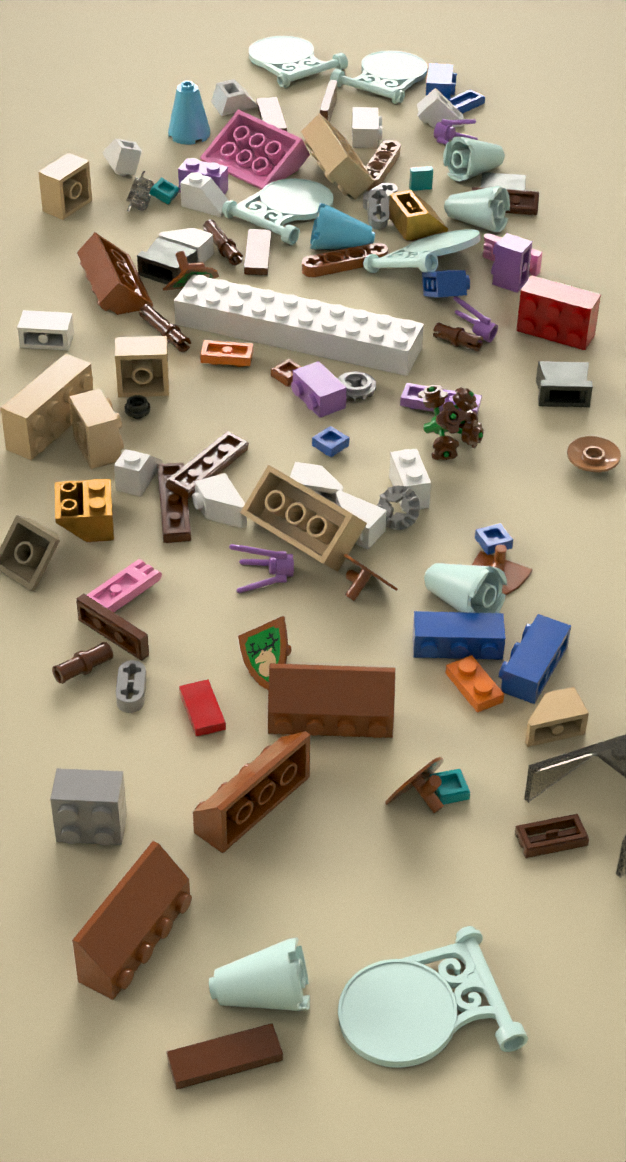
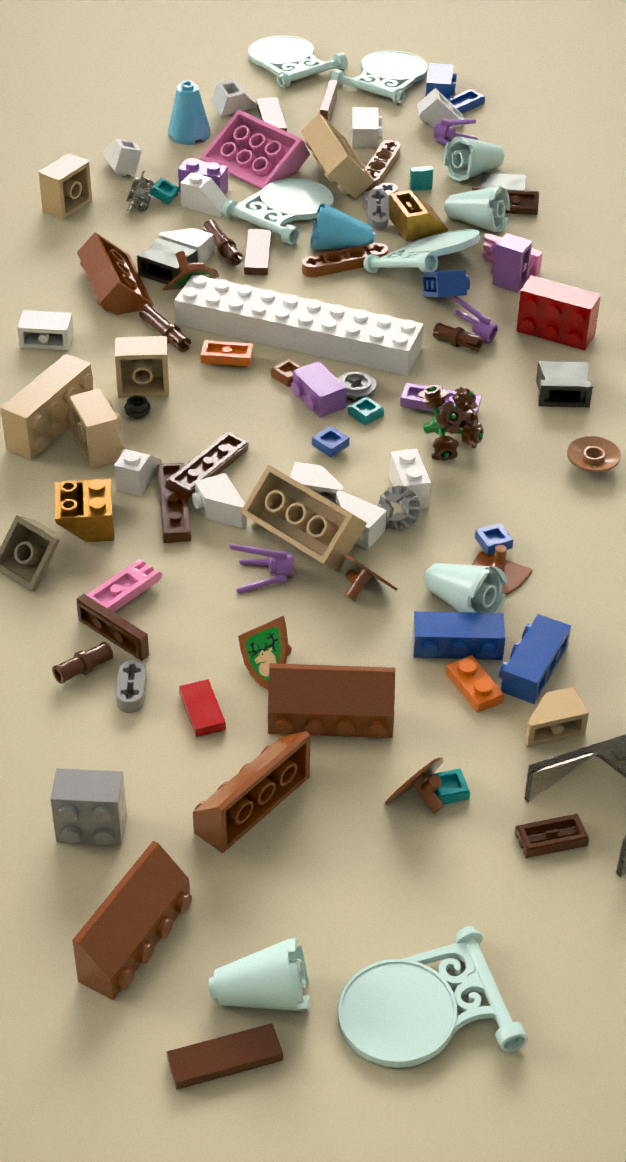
none -> teal tile [348,397,384,426]

